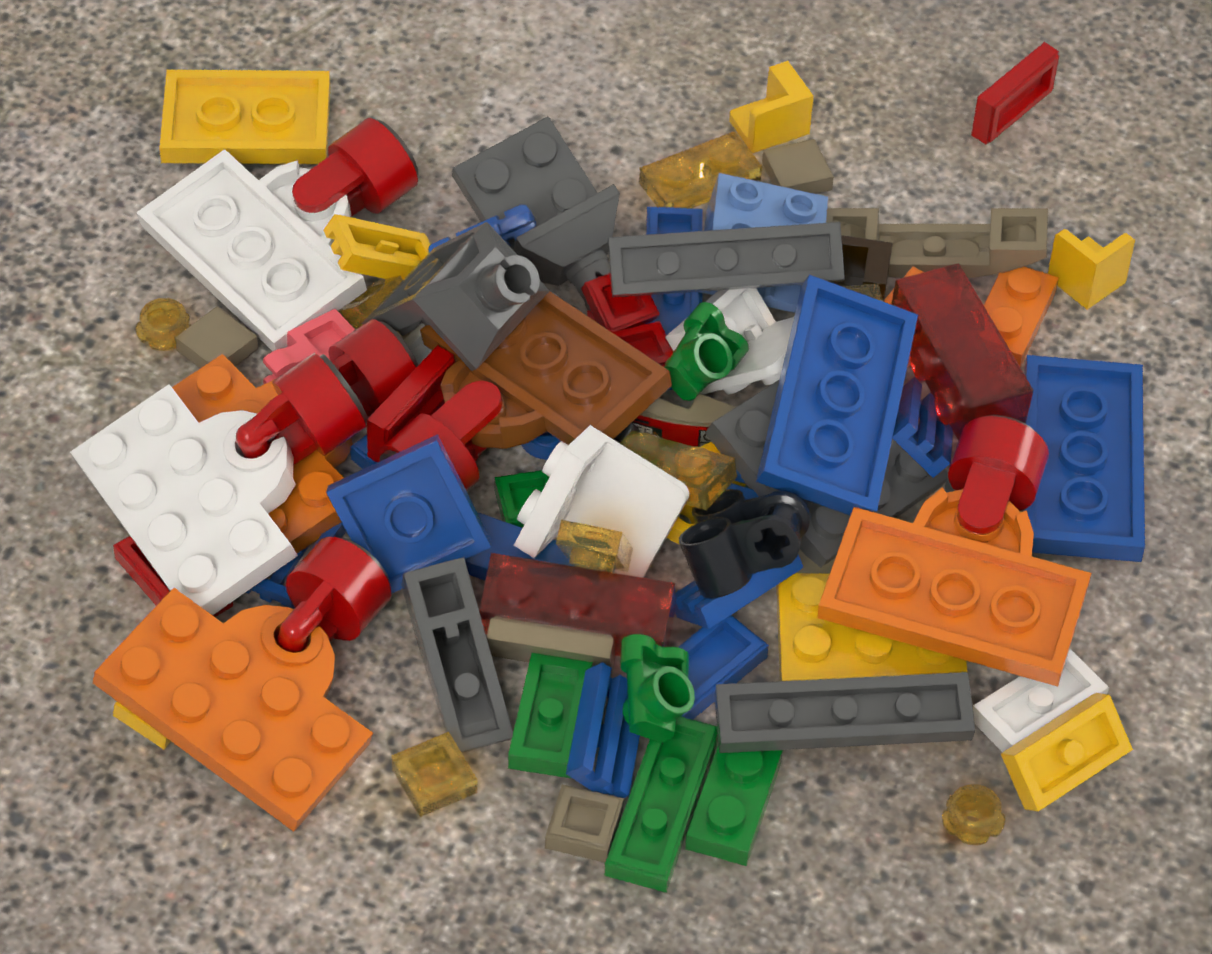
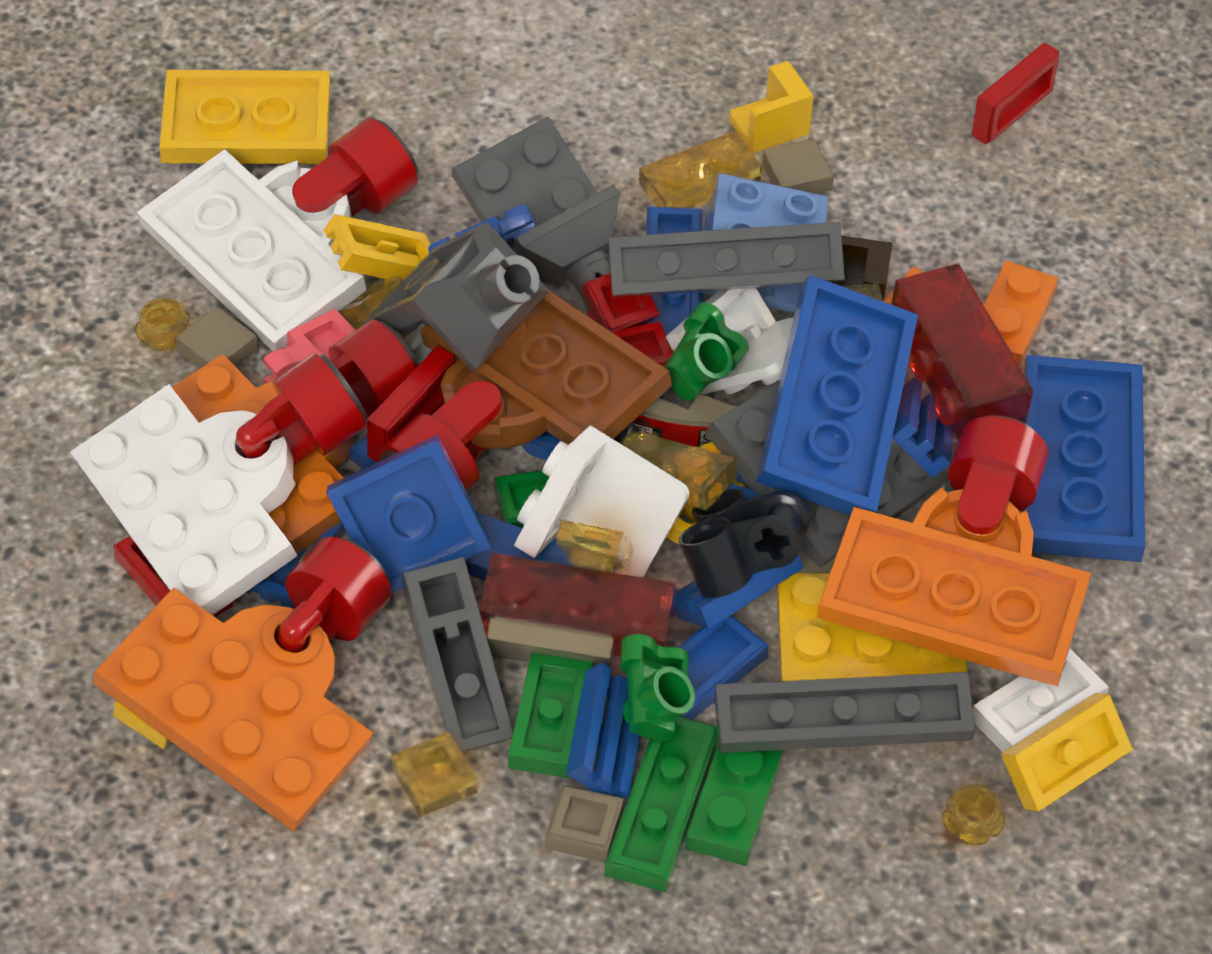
dark tan slope [826,208,1048,280] -> none
yellow panel [1048,229,1135,310] -> none

